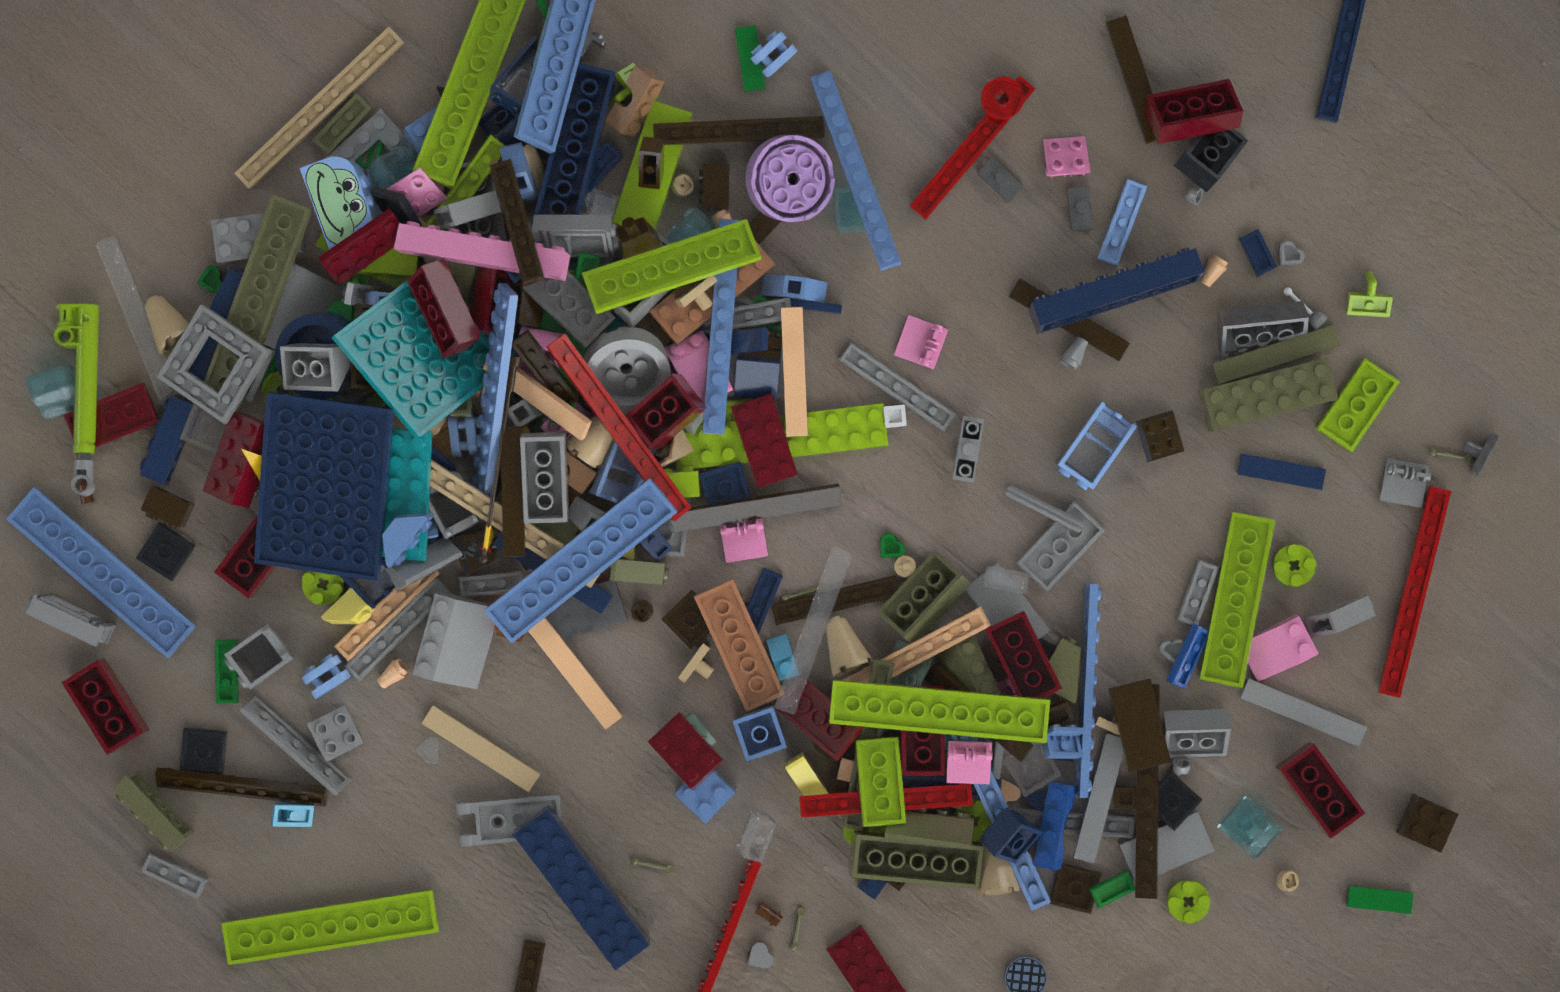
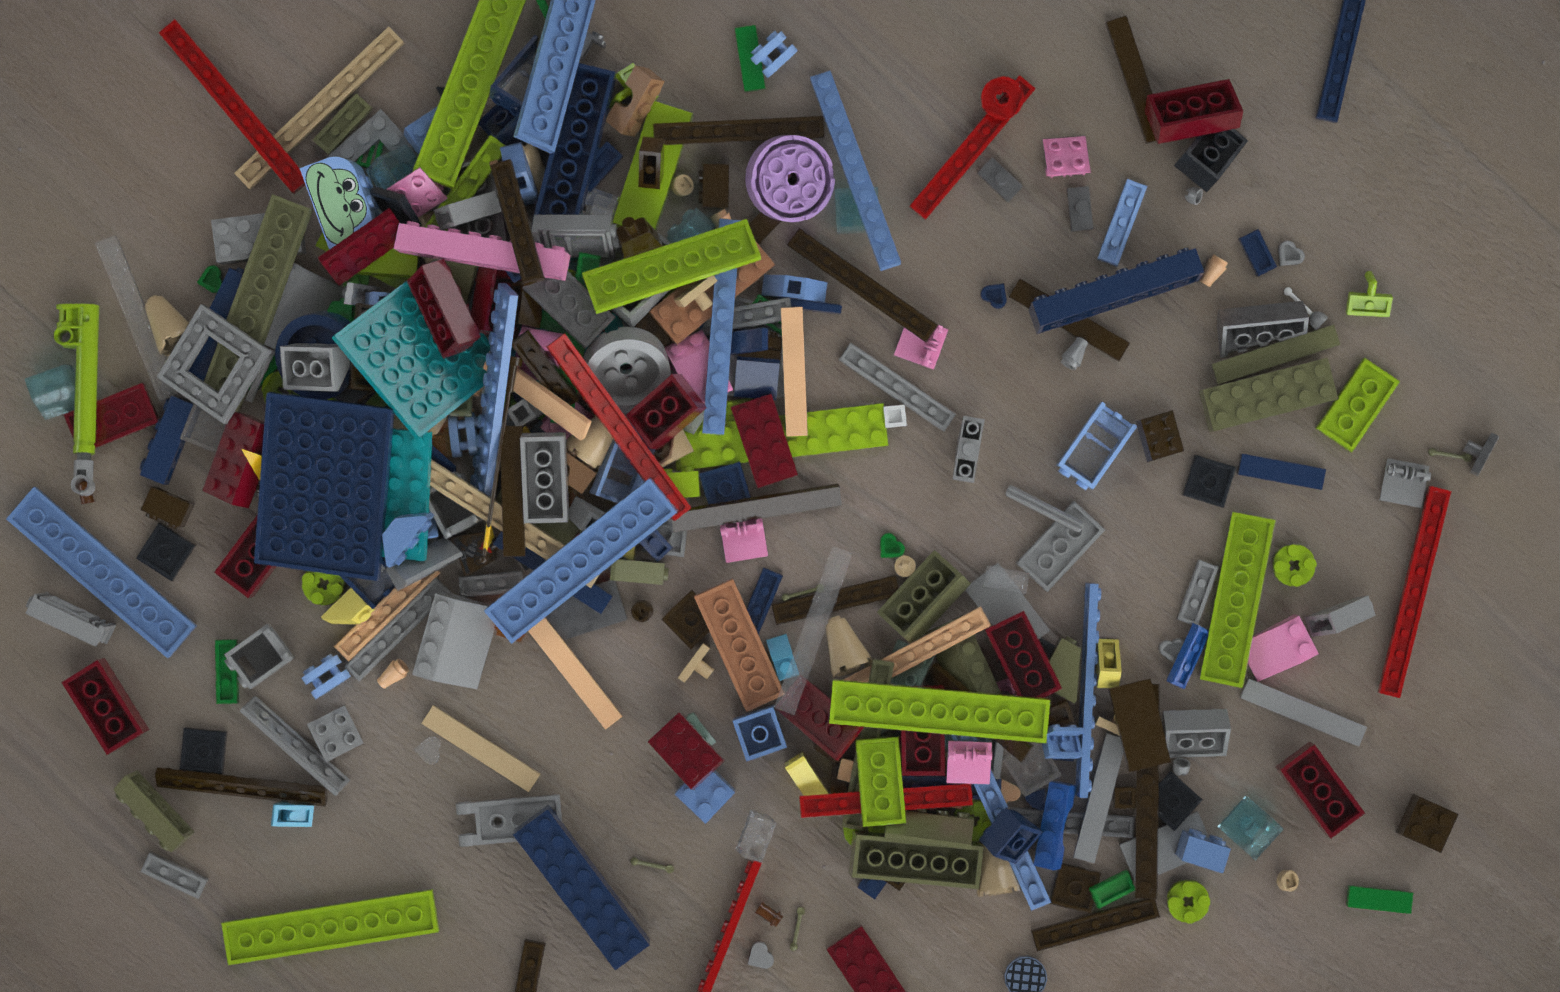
none -> red plate [159,19,305,194]
none -> dark brown tile [787,228,939,343]
none -> dark blue tile [980,283,1007,309]
none -> dark brown tile [1031,898,1160,952]
none -> light yellow slope [1096,639,1122,688]
none -> medium blue brick [1175,828,1231,873]
none -> black tile [1182,455,1236,508]

